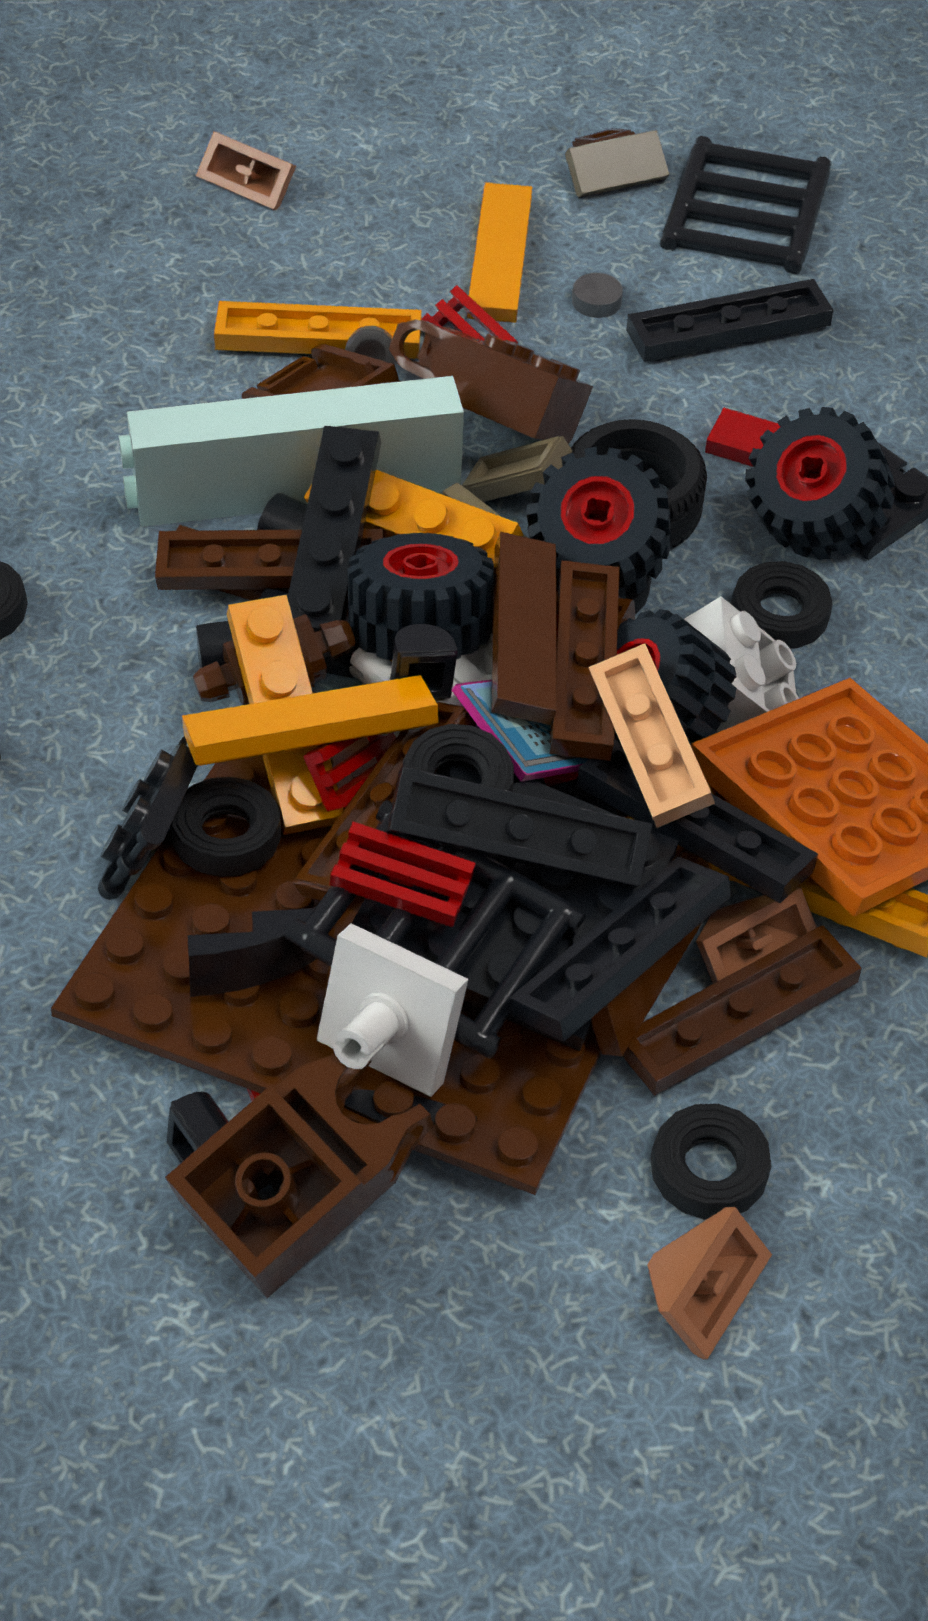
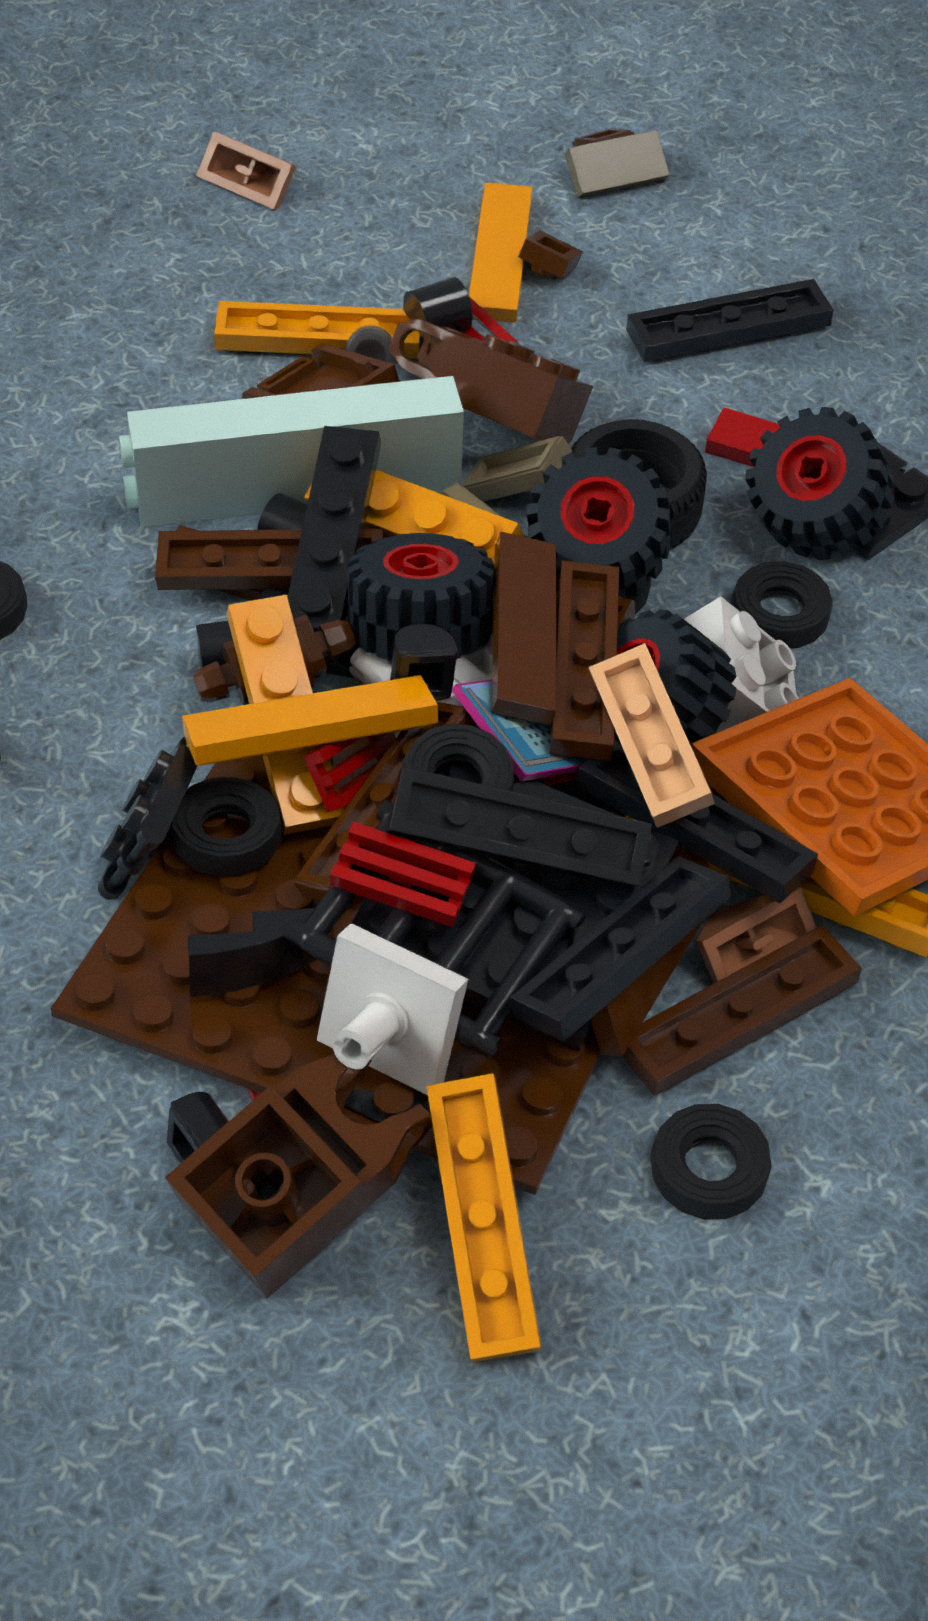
flat silver tile [572,273,623,318] -> none
nougat slope [647,1207,772,1359] -> none
black bar [660,136,831,274] -> none
none -> black brick [403,277,473,339]
none -> light orange plate [426,1073,543,1363]
none -> reddish brown plate [518,230,583,279]

